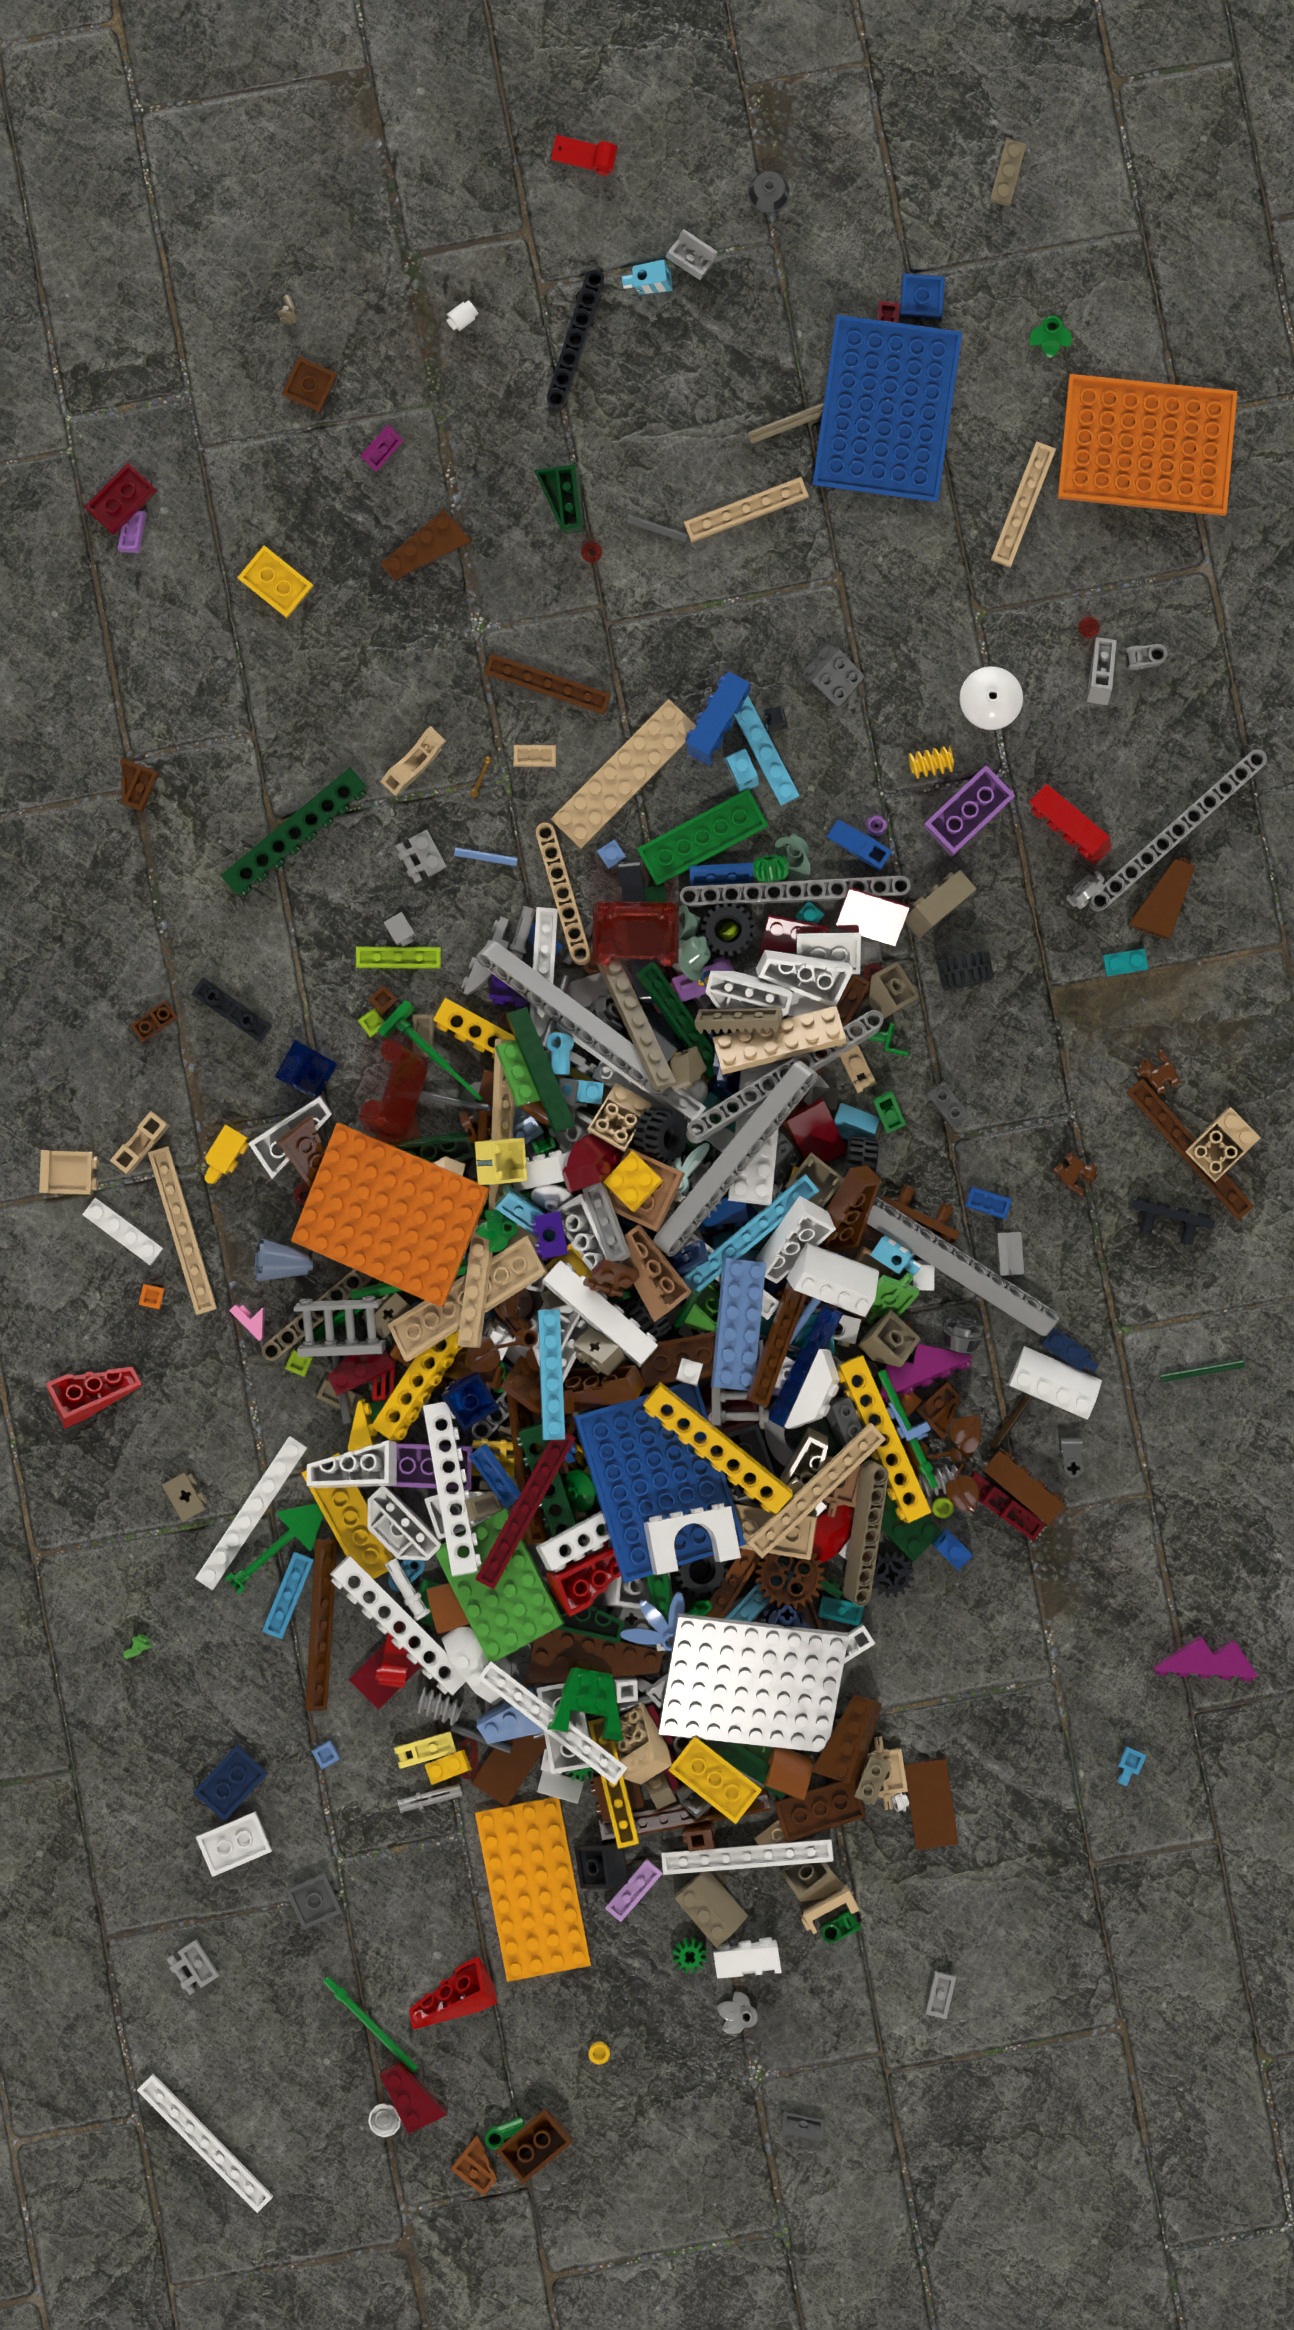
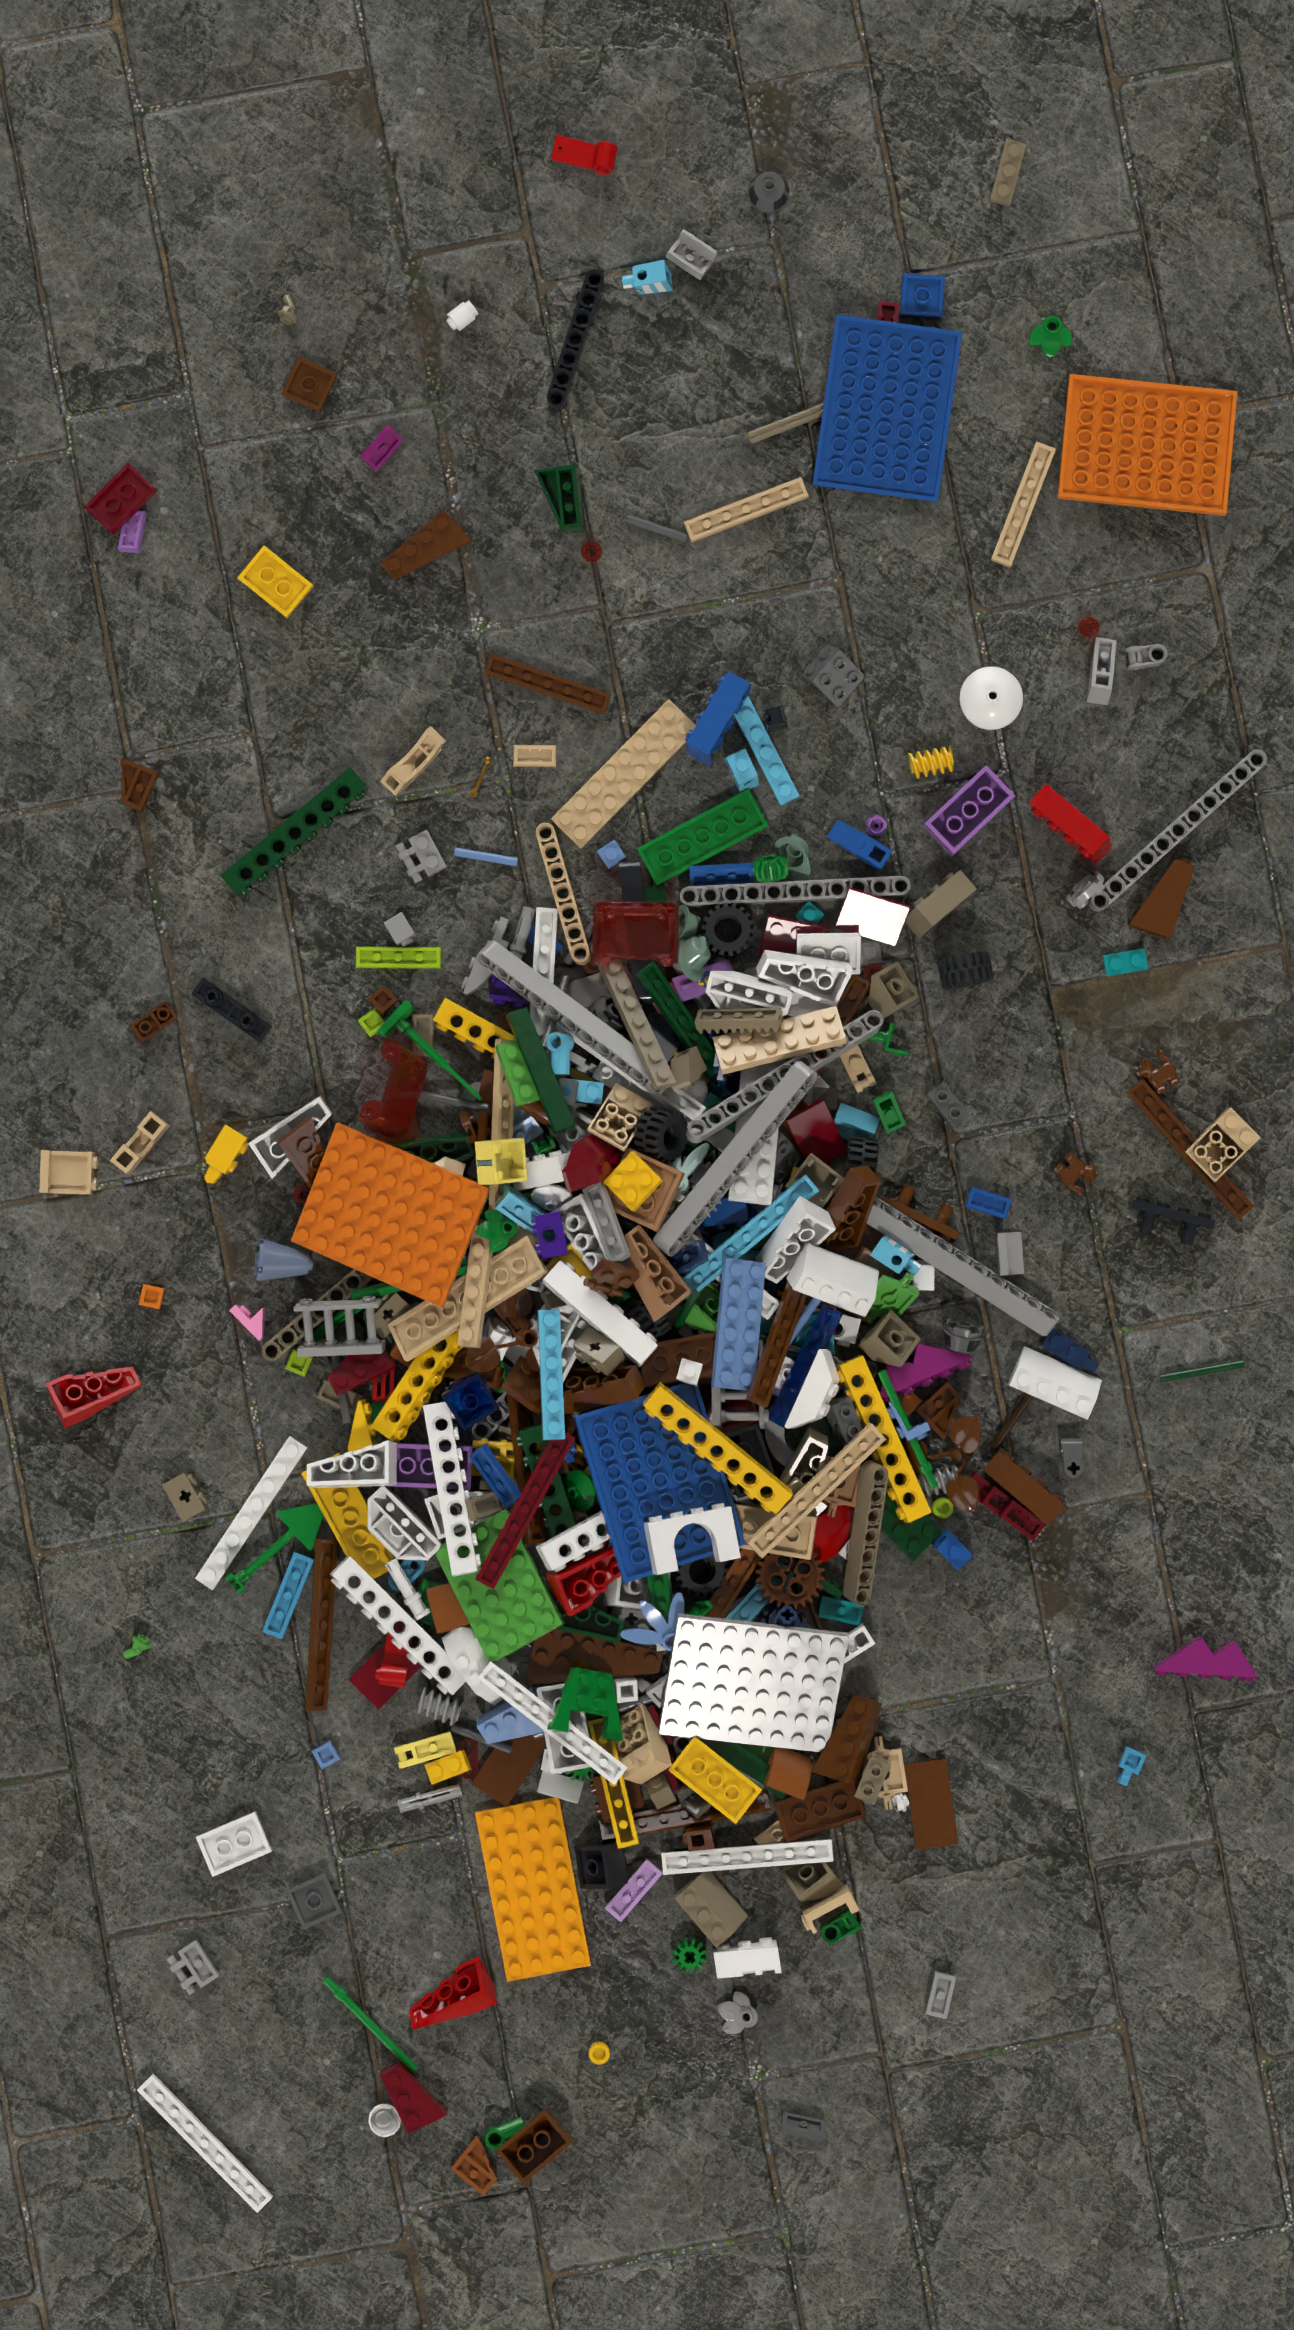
white plate [82,1198,164,1265] -> none
tan plate [148,1146,217,1315] -> none
dark blue plate [193,1744,268,1821] -> none
clear blue slope [275,1040,338,1099] -> none
lime tile [718,922,739,942] -> none
black gear [872,1552,914,1598] -> none

